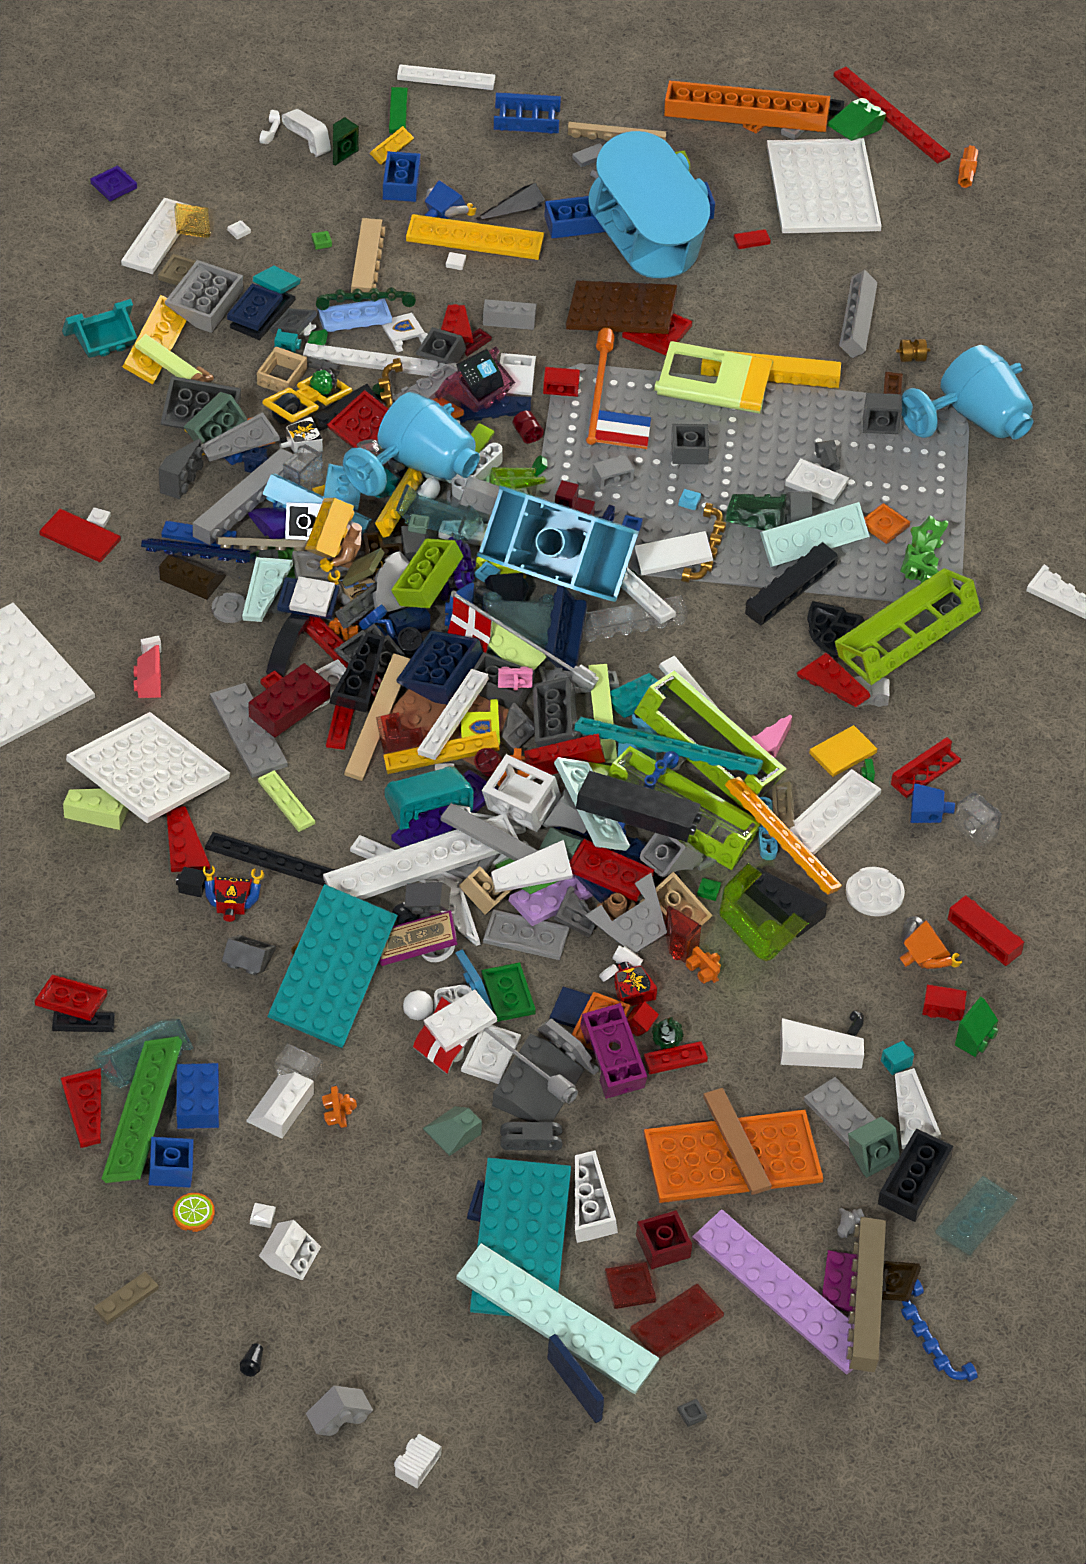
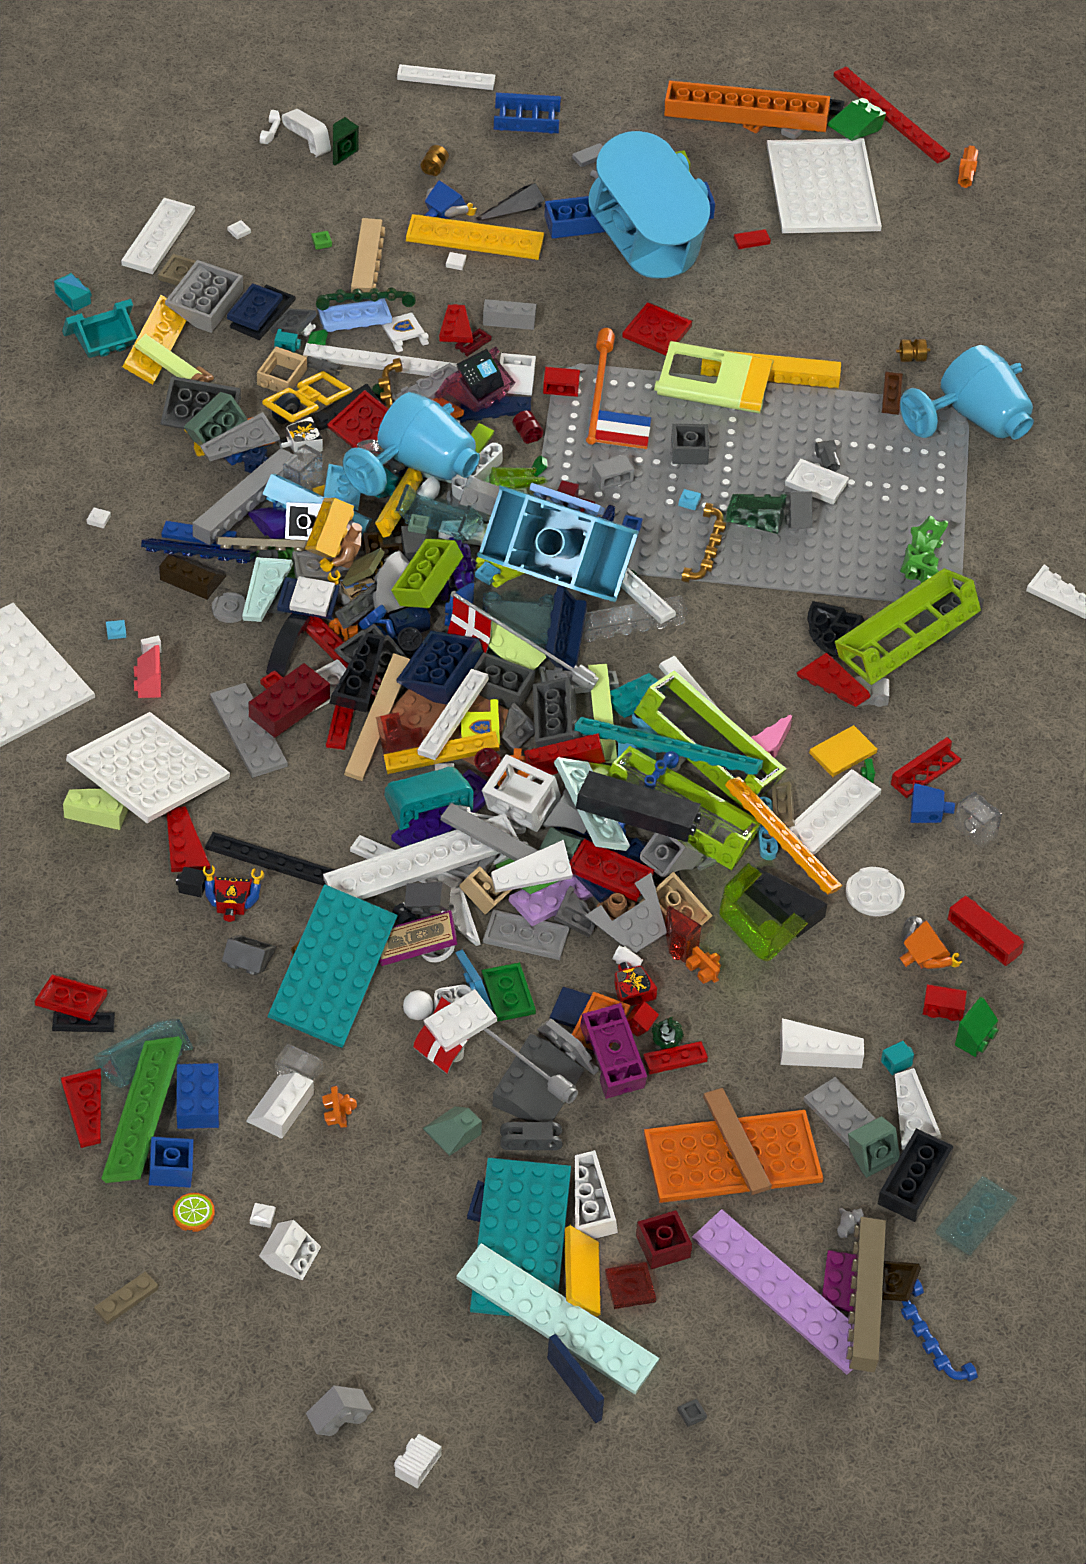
red tile [39,509,121,563] -> none
dark purple plate [90,165,137,201] -> none
dark grey slope [159,439,204,499] -> none
clear yellow tile [174,203,211,238] -> none
black cone [240,1343,263,1377] -> none
teal tile [253,265,301,294] -> none
yellowish green tile [258,770,315,832] -> none
green piece [310,369,337,396] -> none
yellow tile [370,126,414,165] -> none
blue brick [383,151,420,202] -> none
green tile [389,87,408,134] -> none
dark grey slope [416,327,466,364] -> none
white tile [461,1025,521,1084] -> none
black torso [474,573,529,617] -> none
bright pink hips [498,667,533,690] -> none
reddish brown plate [566,280,678,334] -> none
tan plate [568,122,666,141] -> none
white tile [599,964,619,982] -> none
clear red plate [630,1283,724,1359] -> none
white tile [634,531,713,575] -> none
green plate [697,878,721,901] -> none
black brick [745,542,838,626] -> none
light aqua plate [760,502,870,567] -> none
light grey brick [839,270,878,358] -> none
black arm [847,1010,864,1037] -> none
dark grey brick [862,393,902,434] -> none
orange tile [864,503,910,544] -> none
none -> teal brick [54,273,92,312]
none -> medium azure plate [106,620,126,640]
none -> pearl gold wheel [420,145,449,176]
none -> light blue plate [529,483,605,517]
none -> yellow tile [565,1225,601,1317]

